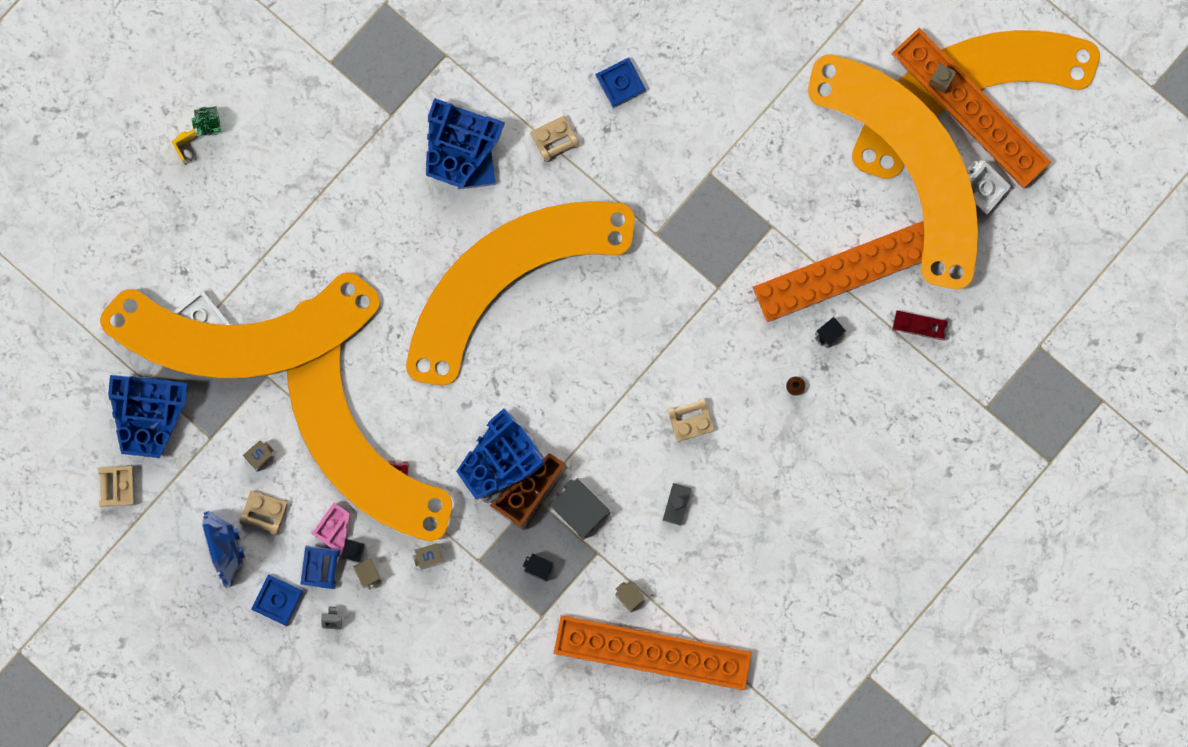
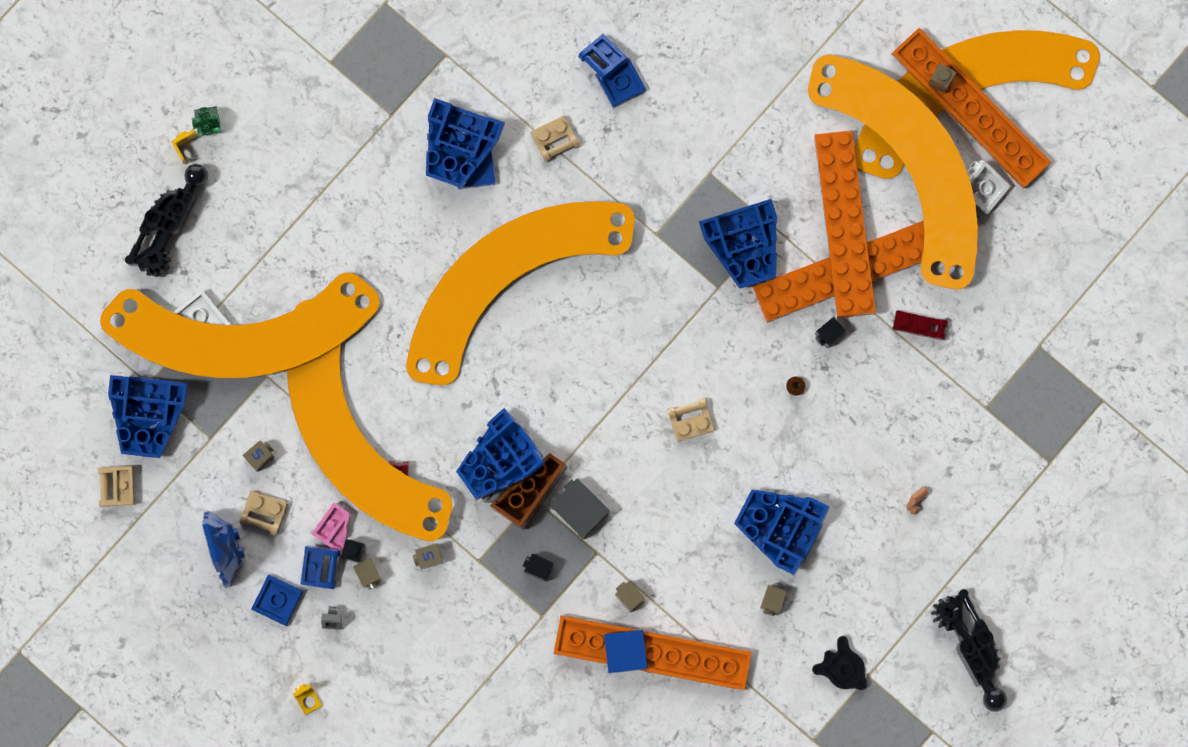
dark grey tile [662,483,691,526] -> none
none -> black arm [125,164,208,278]
none -> yellow bracket [292,684,322,715]
none -> blue plate [578,34,628,82]
none -> blue tile [604,630,647,674]
none -> blue wedge [698,199,777,289]
none -> blue wedge [734,489,830,575]
none -> dark tan brick [760,585,787,616]
none -> black tile [812,636,867,690]
none -> orange plate [814,130,876,318]
none -> nougat arm [906,487,929,515]
none -> black arm [931,589,1007,712]

